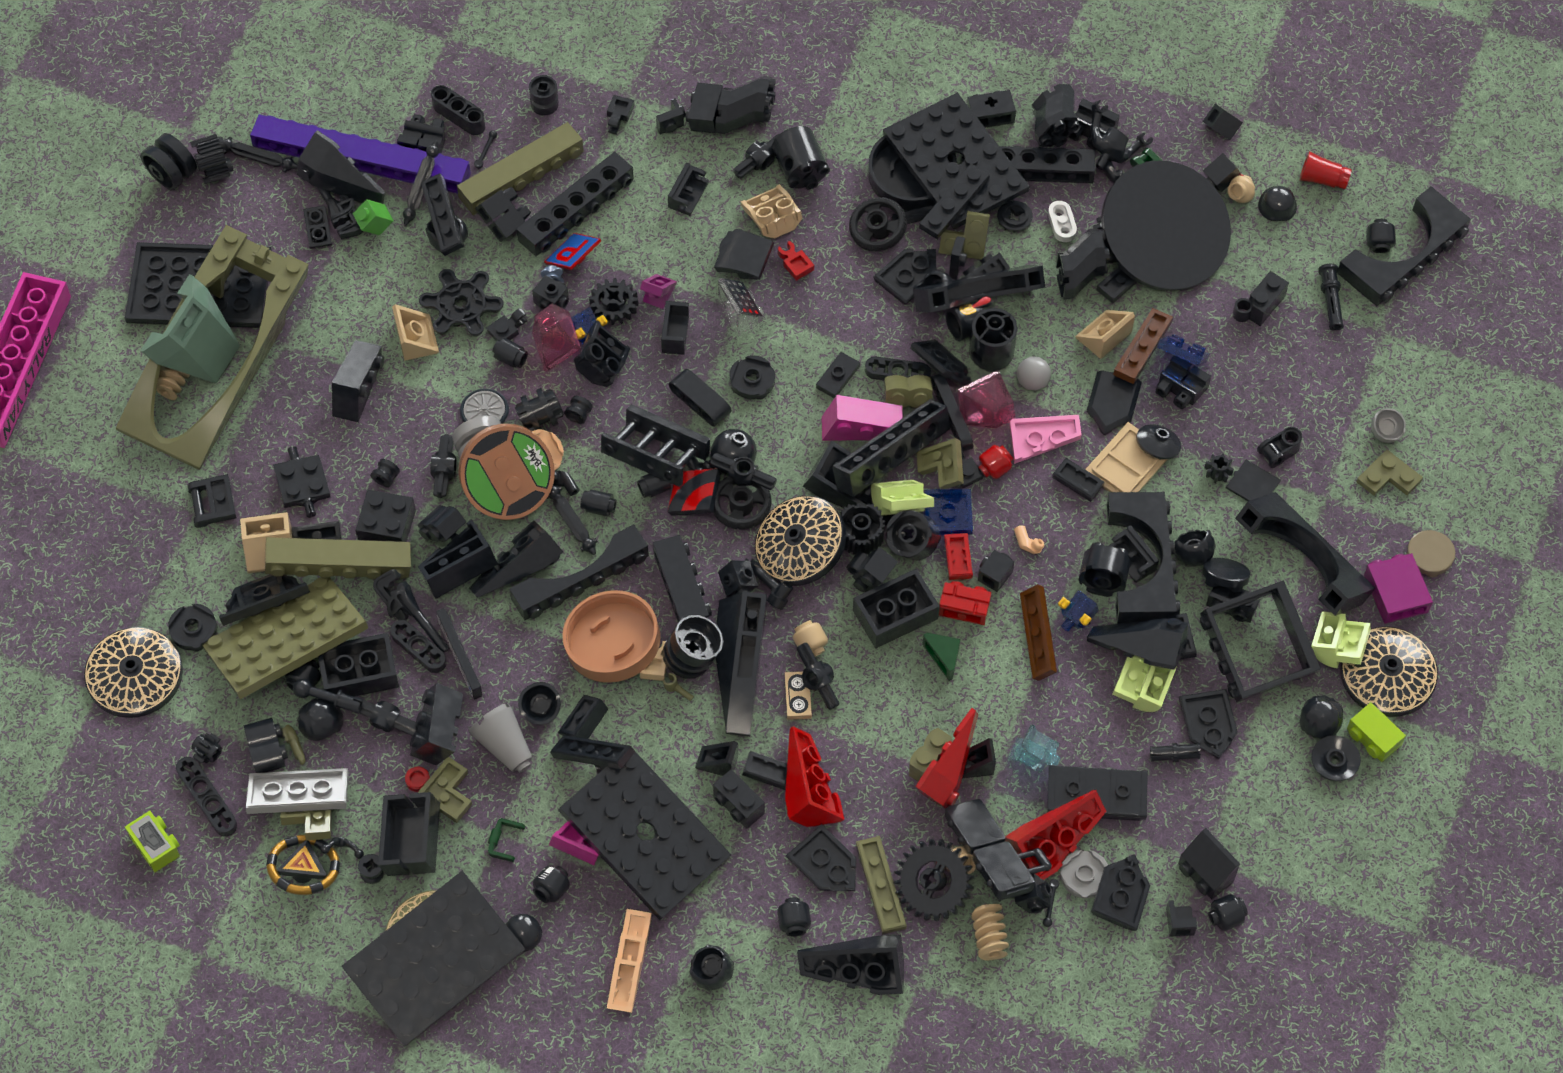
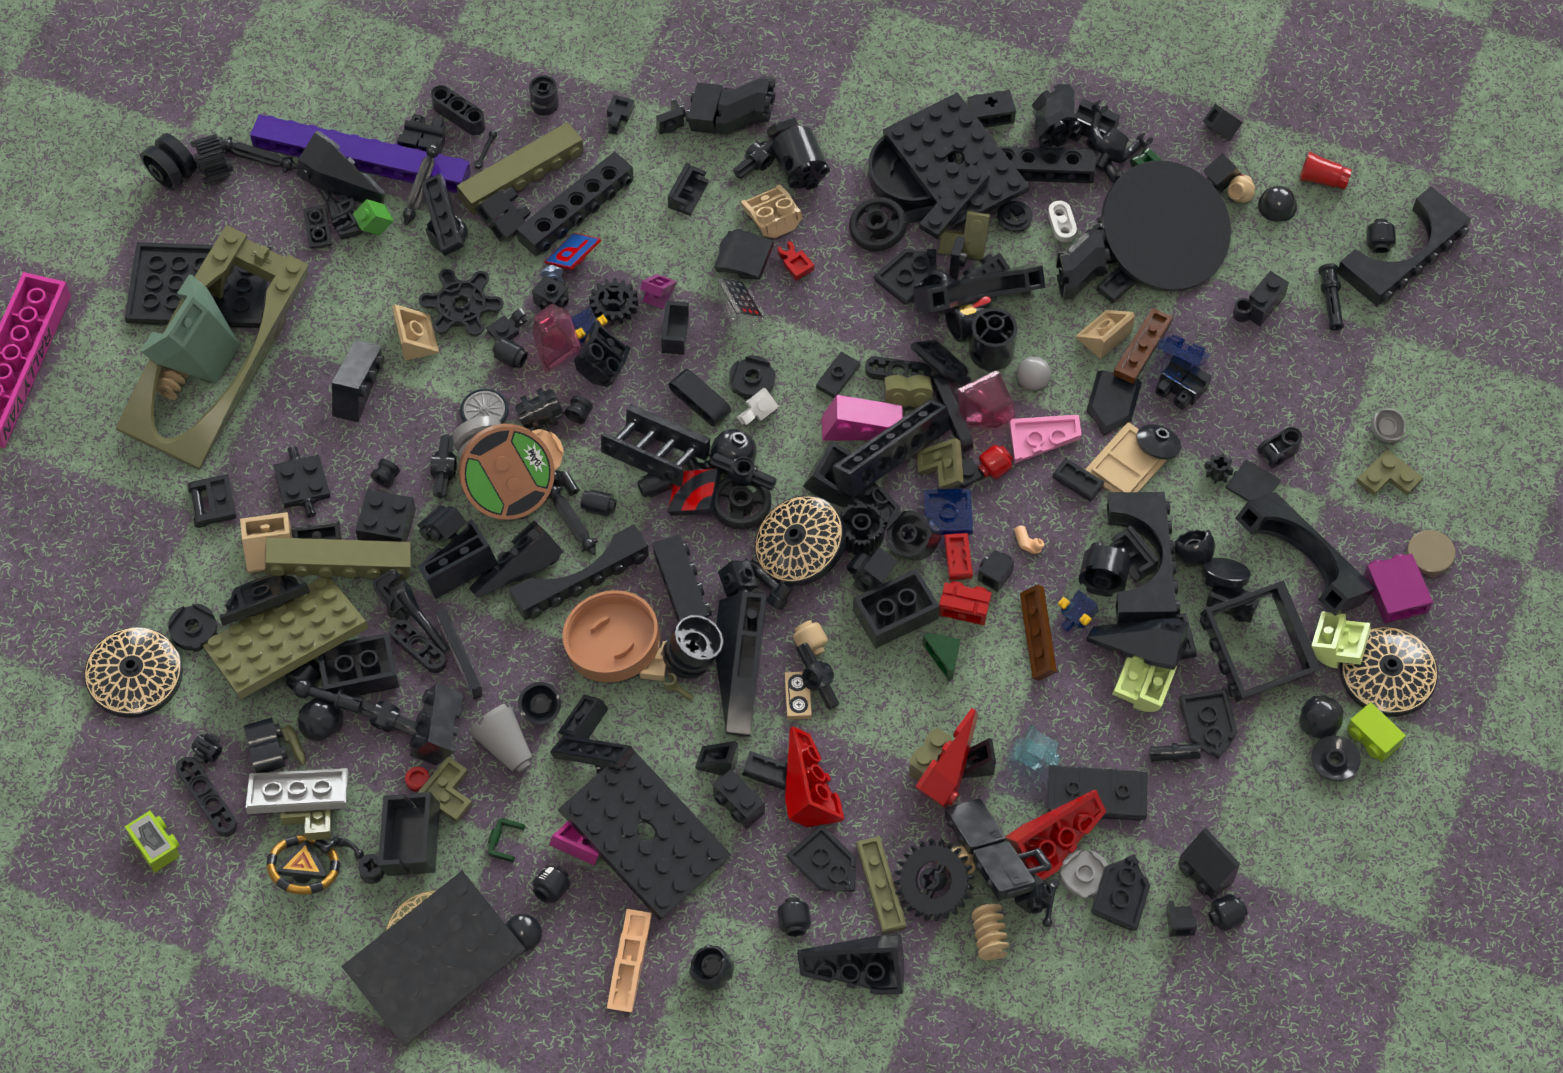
yellowish green brick [871,480,934,515] -> none
none -> white plate [736,388,779,425]
none -> black tile [767,117,798,138]

